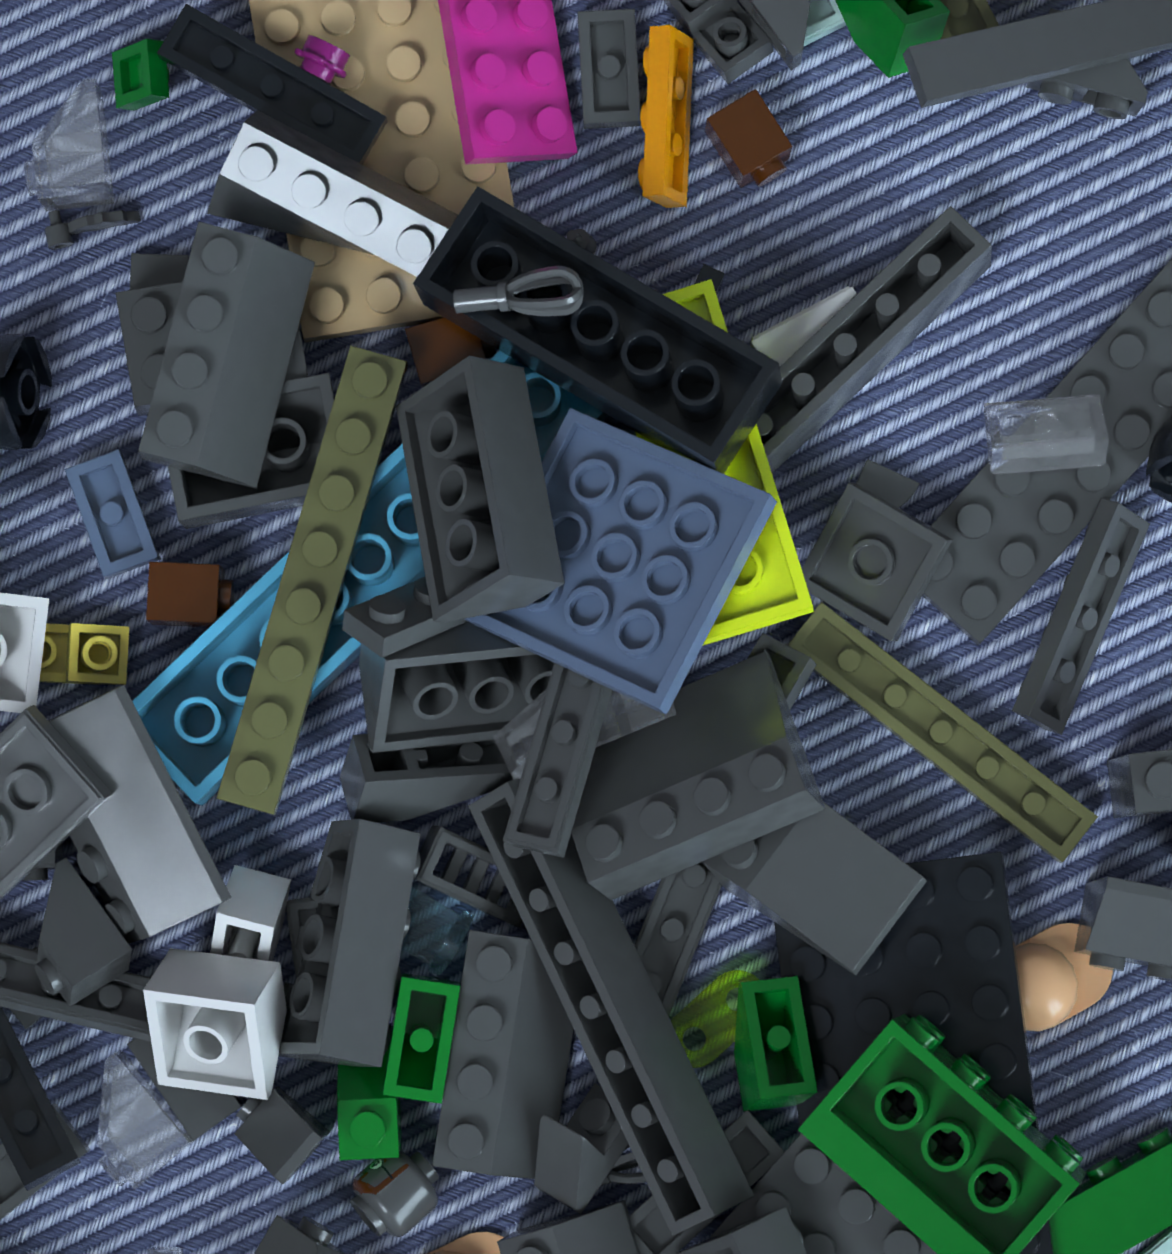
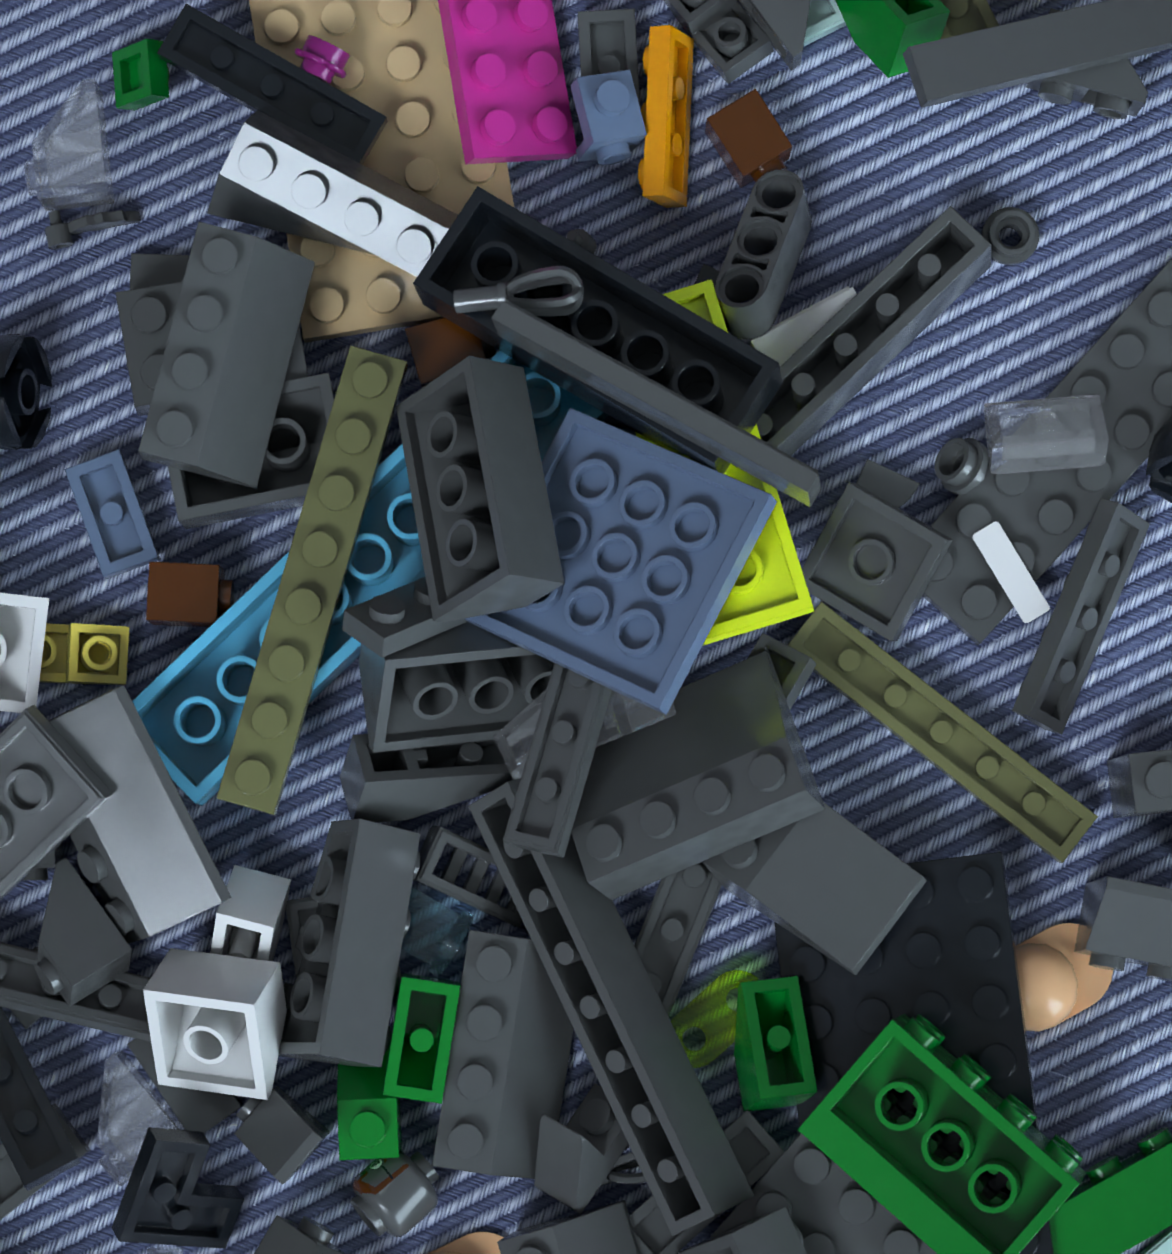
none -> black plate [112,1127,244,1249]
none -> dark grey tile [491,300,821,507]
none -> sand blue bracket [570,70,647,166]
none -> dark grey beam [715,170,812,339]
none -> dark grey plate [935,438,989,495]
none -> white sticker [973,521,1050,623]
none -> dark grey plate [981,207,1039,265]

